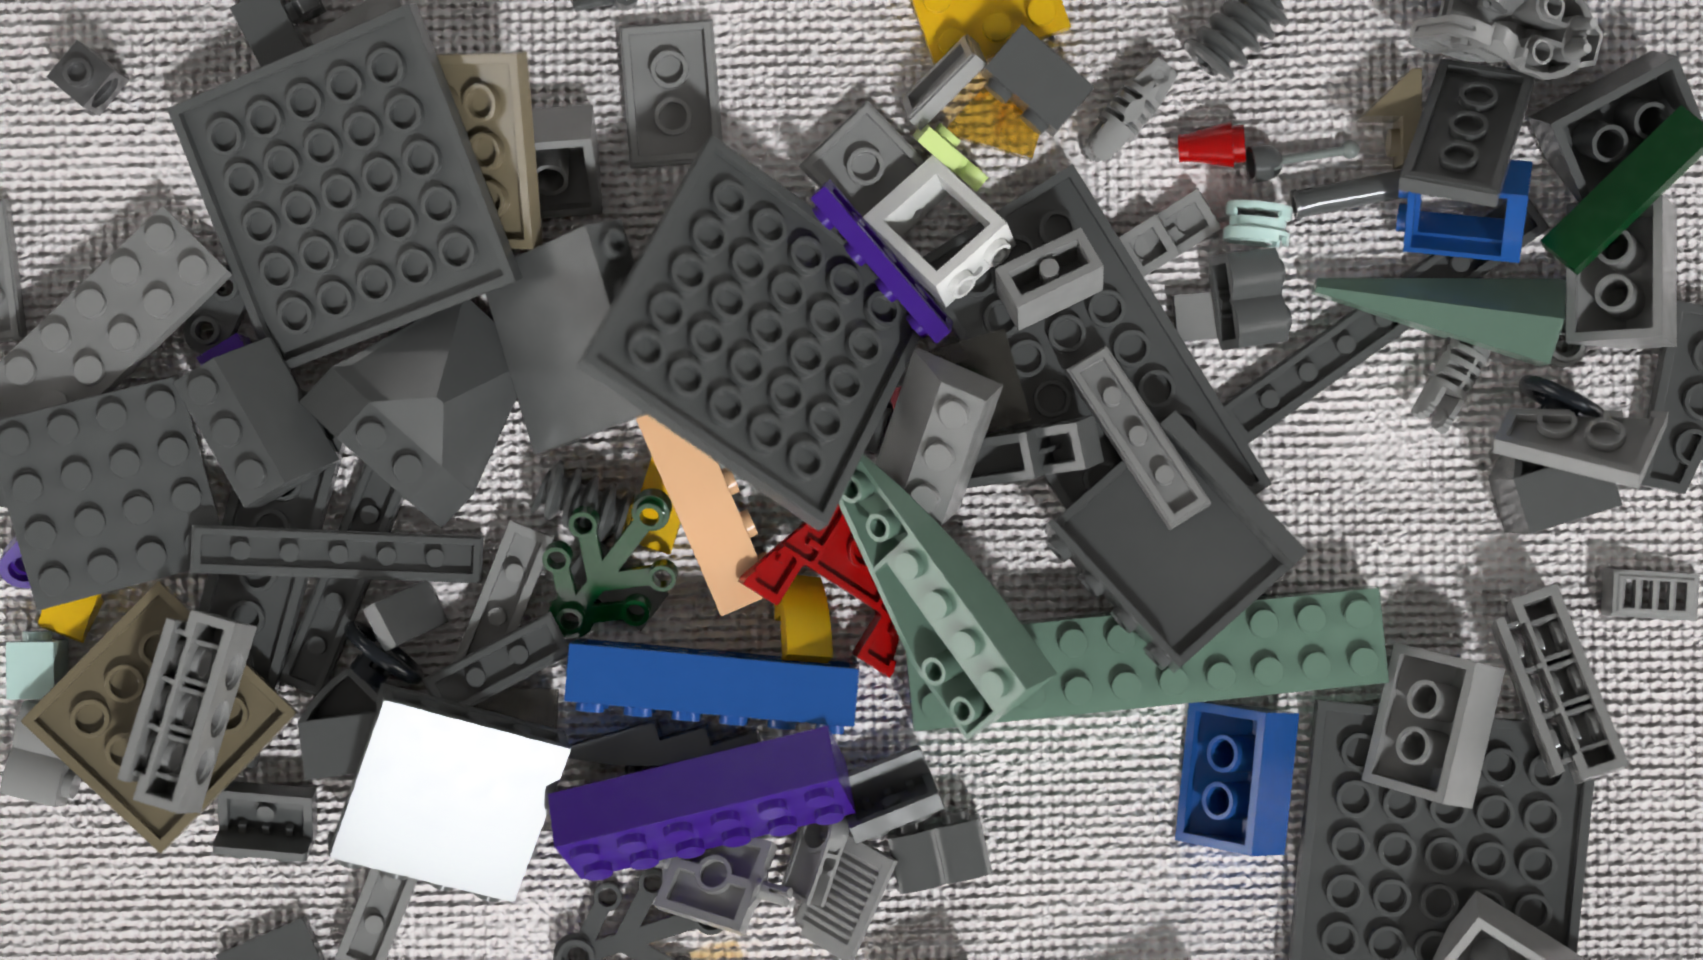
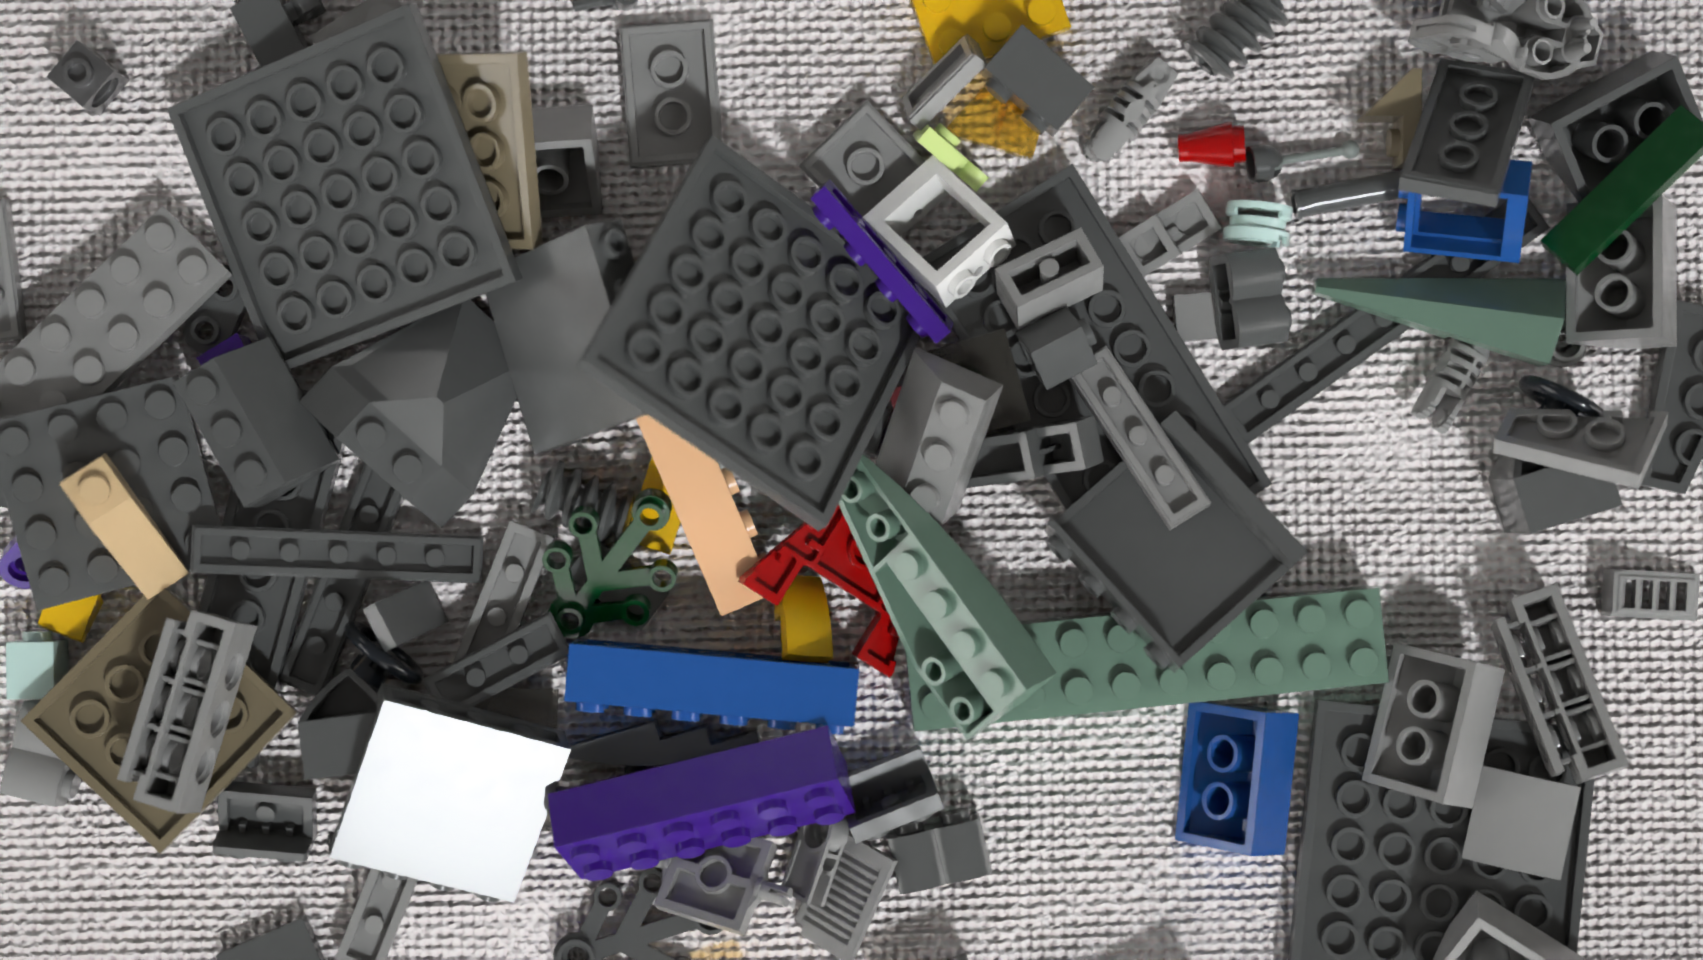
none -> tan slope [59,453,190,600]
none -> dark grey brick [1015,306,1098,390]
none -> light grey slope [1462,765,1581,880]

